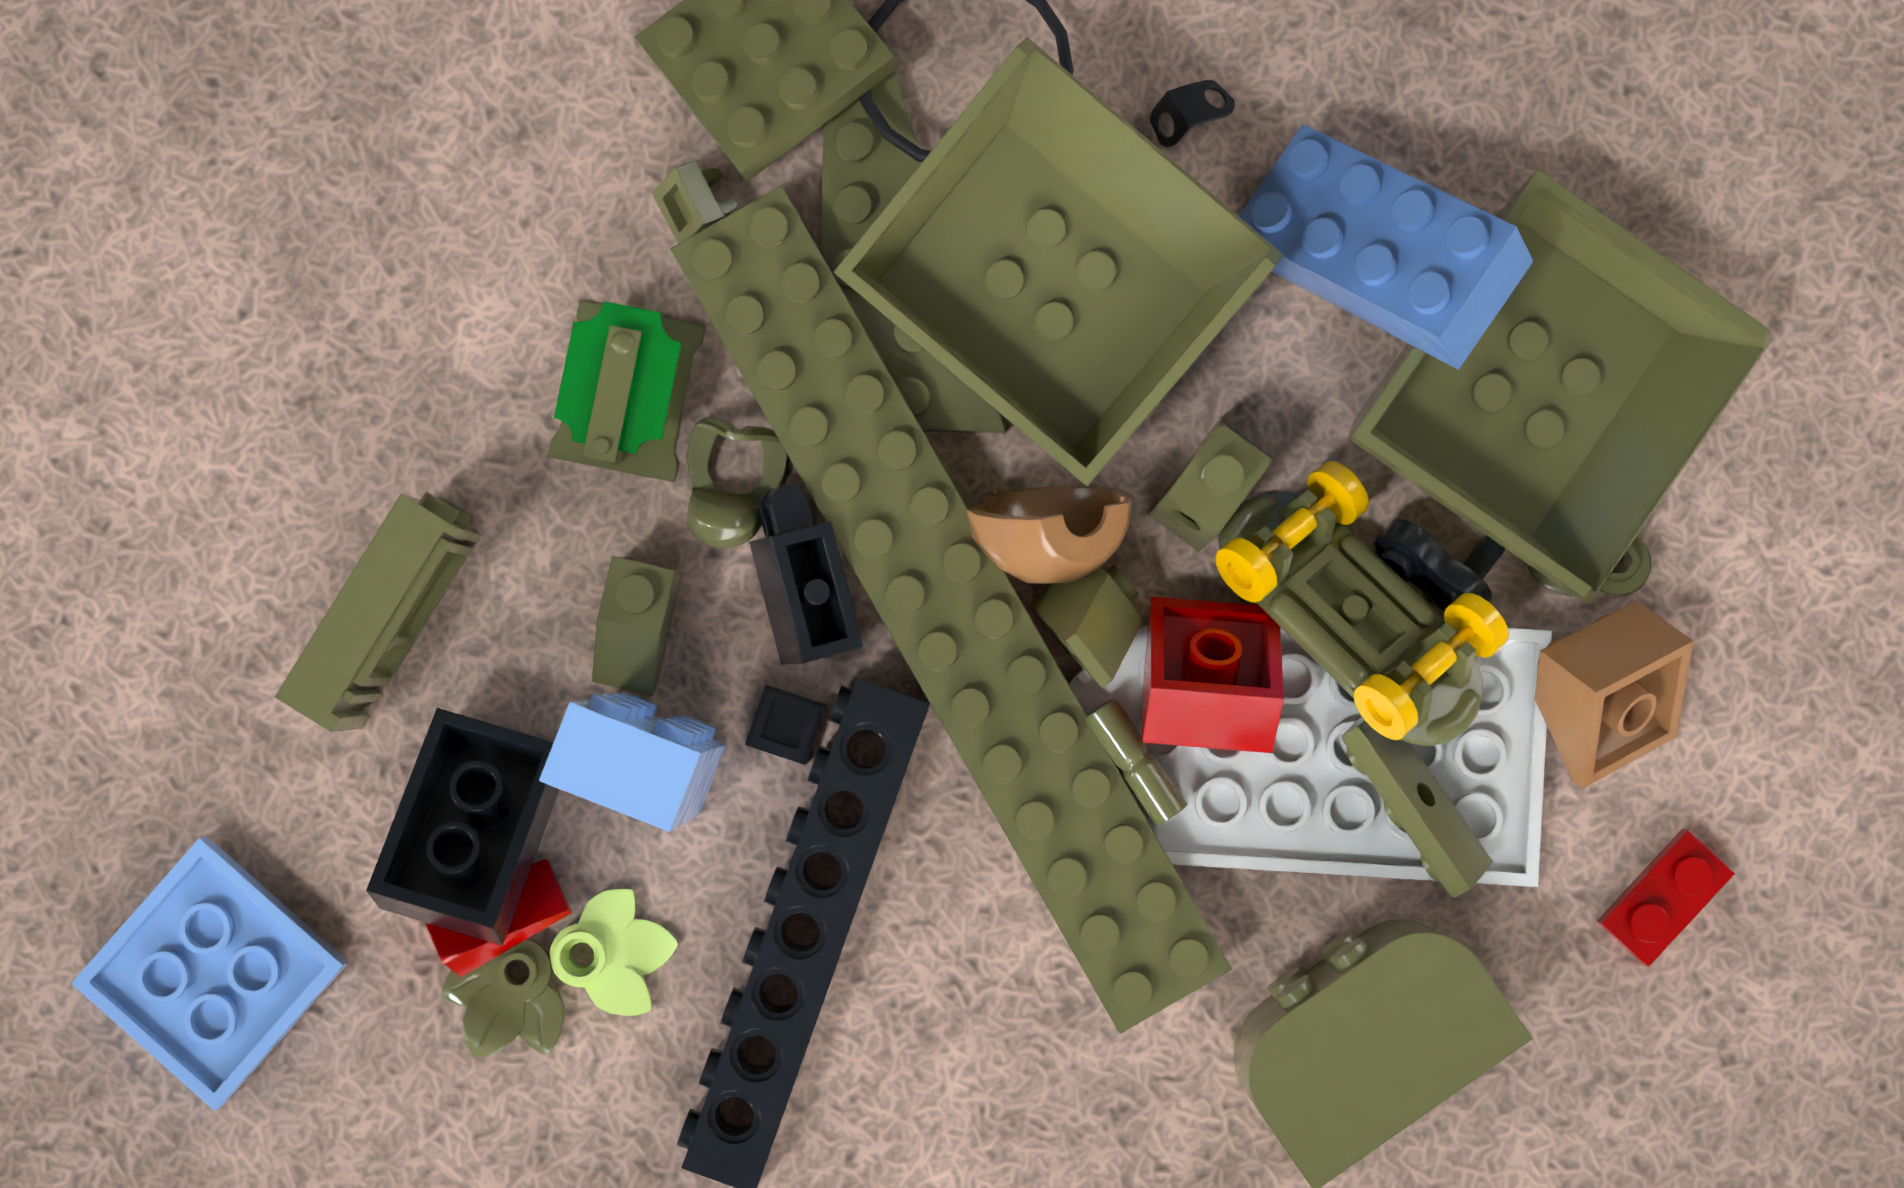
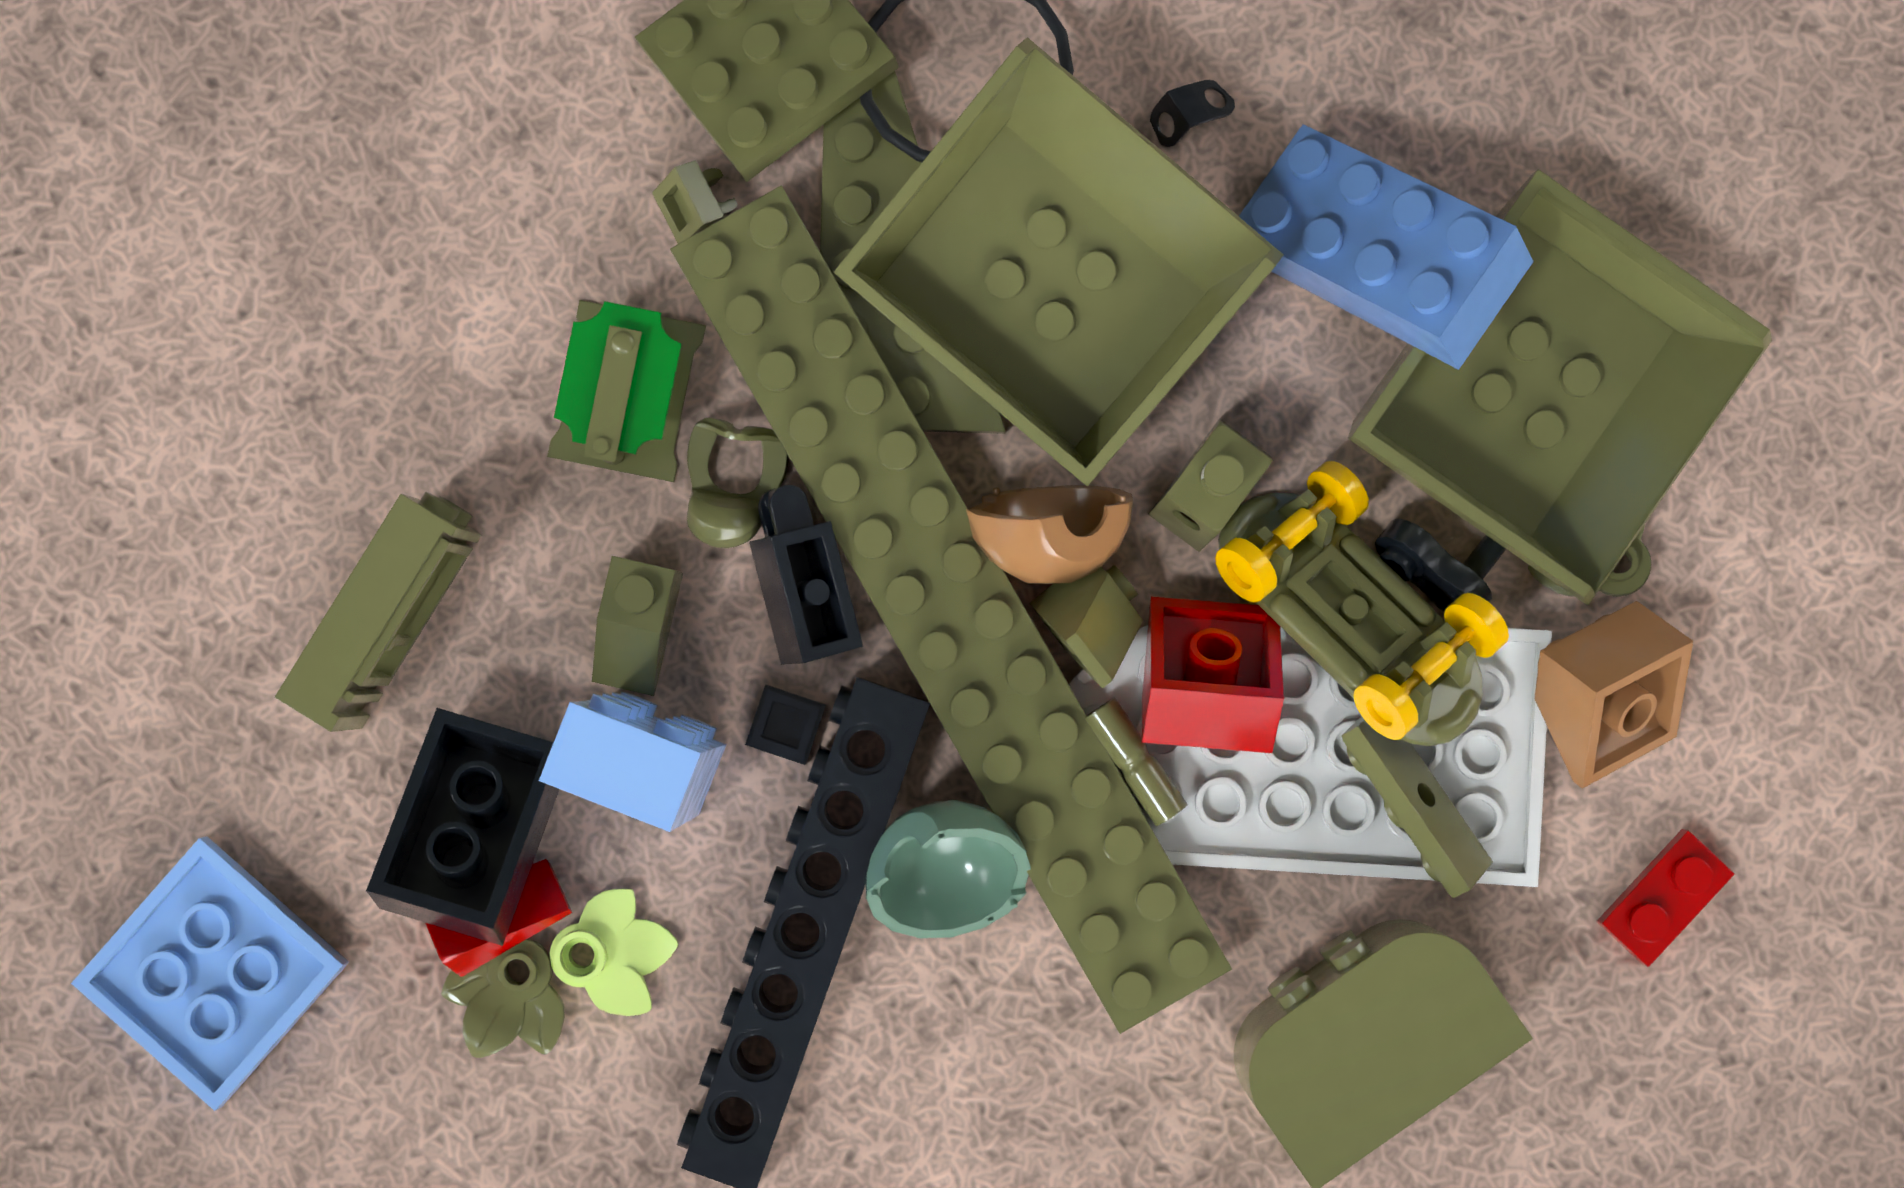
none -> sand green cylinder [865,800,1031,938]

